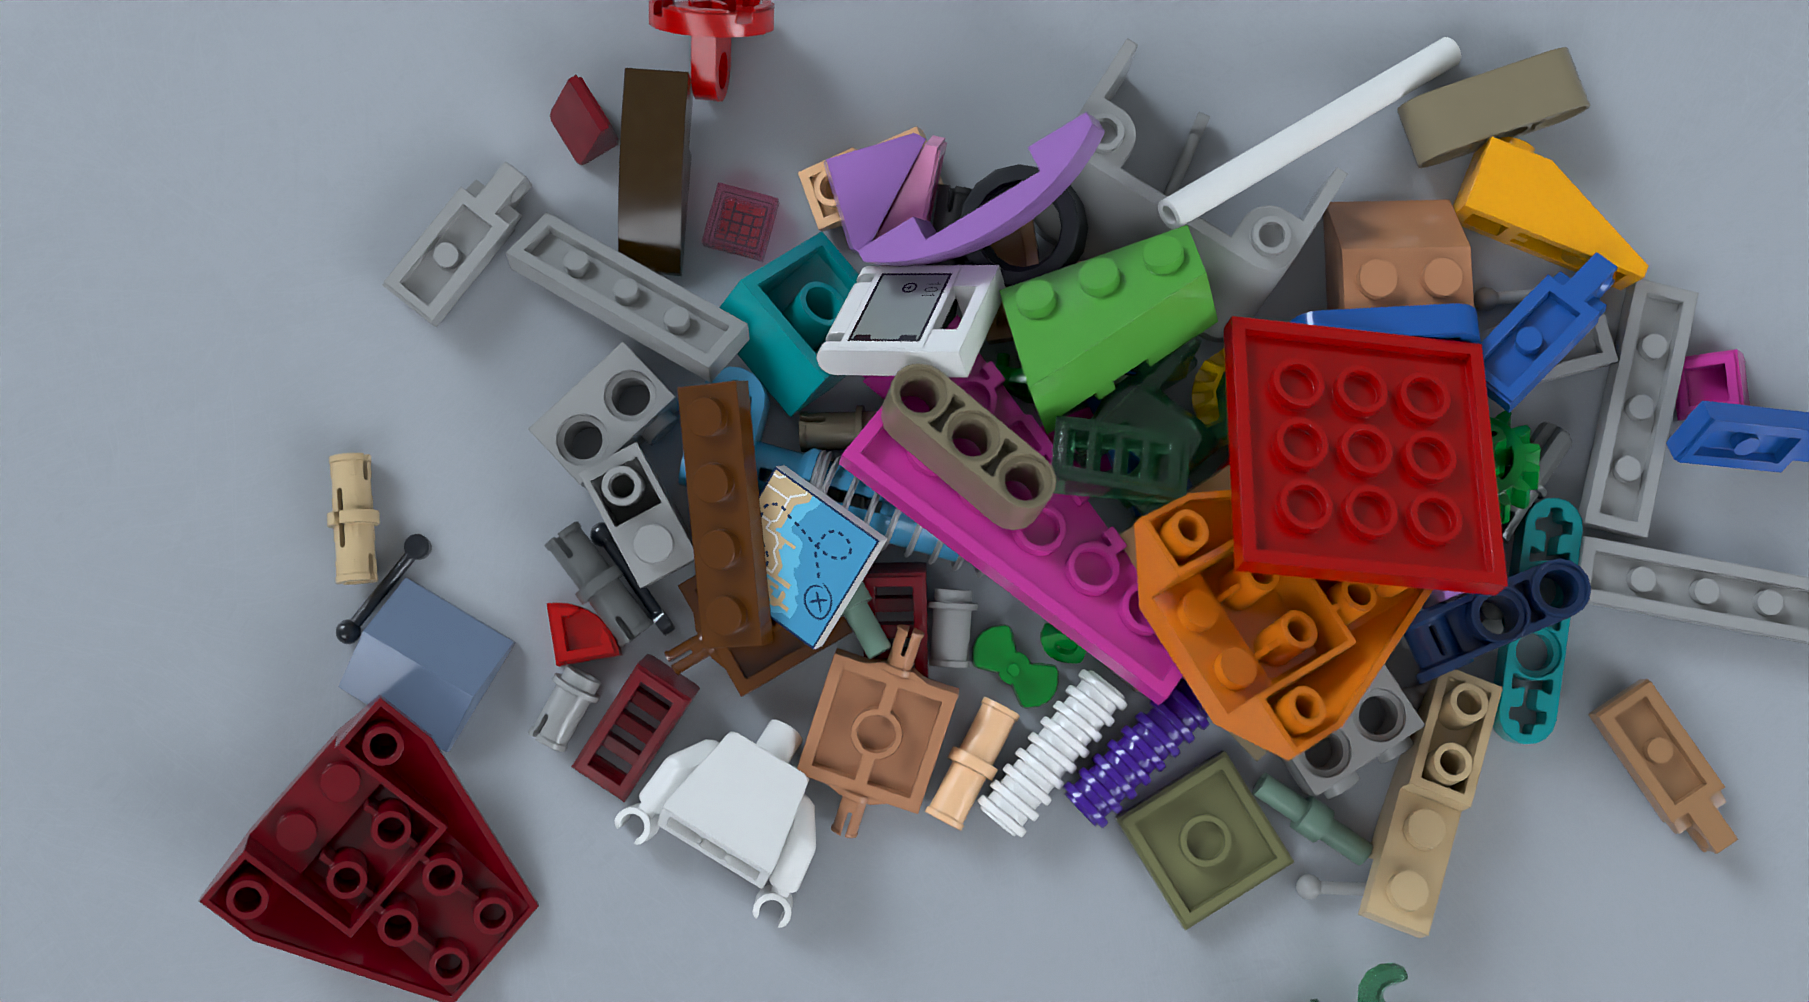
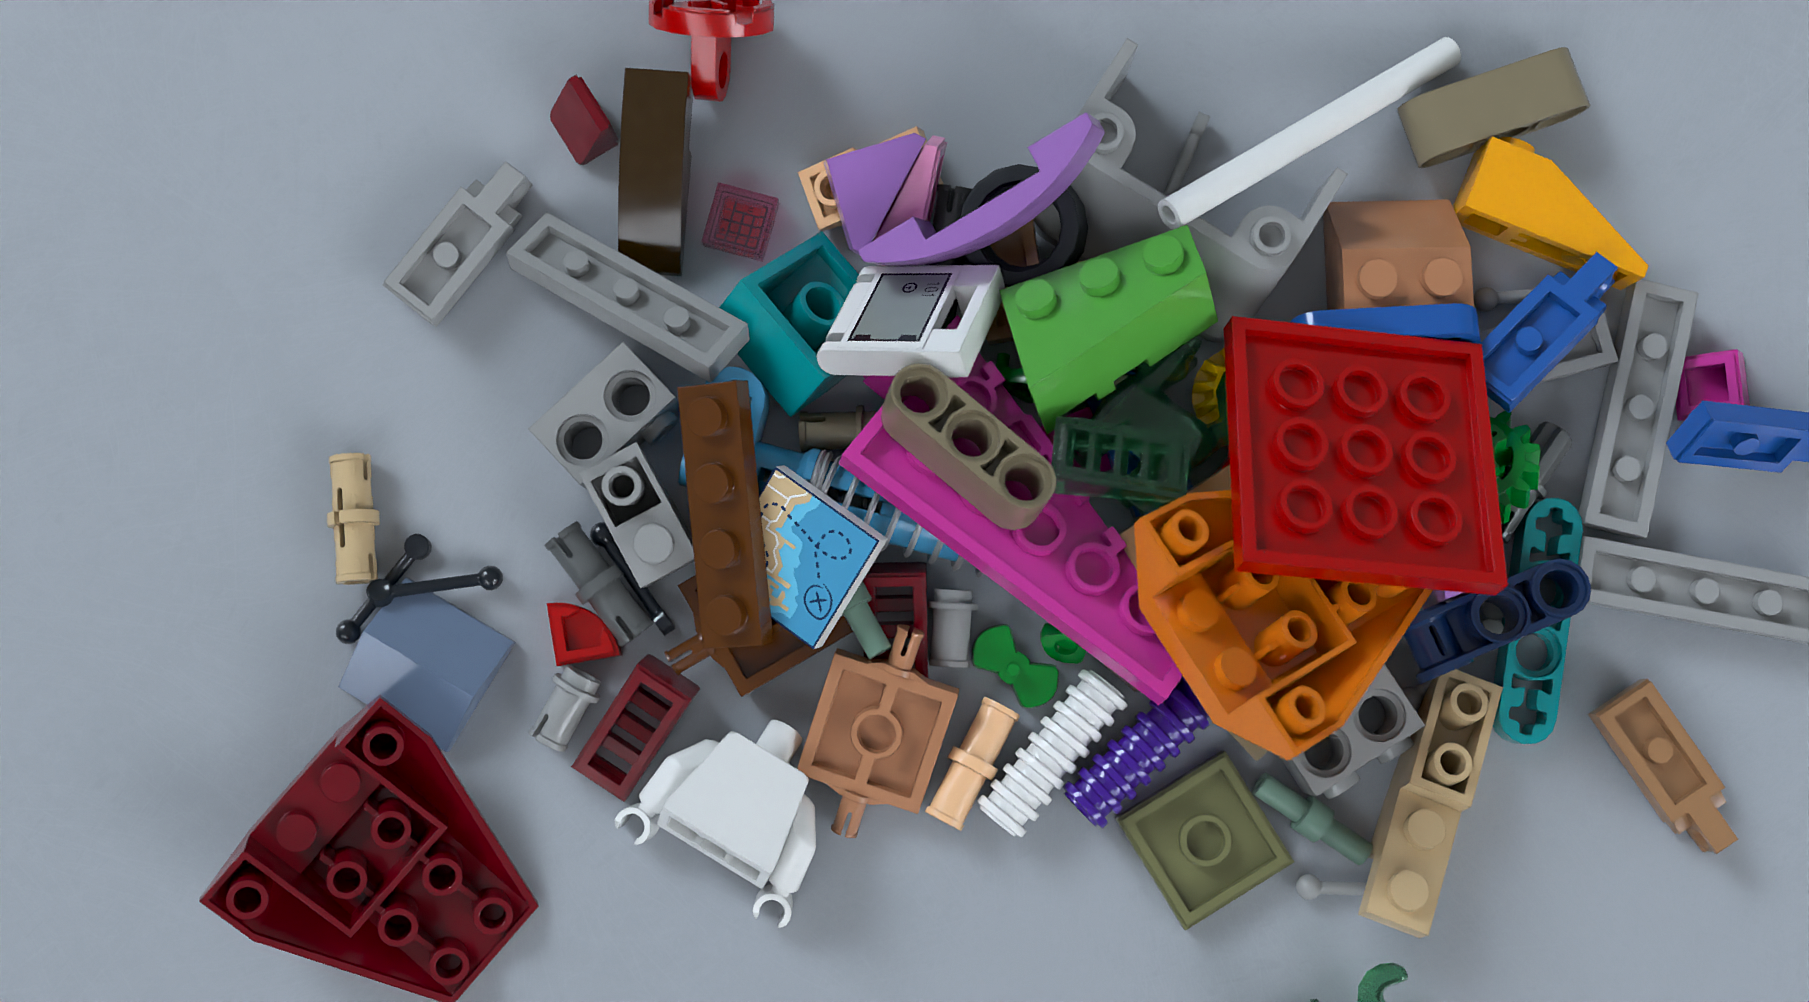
none -> black hinge [366,566,503,607]

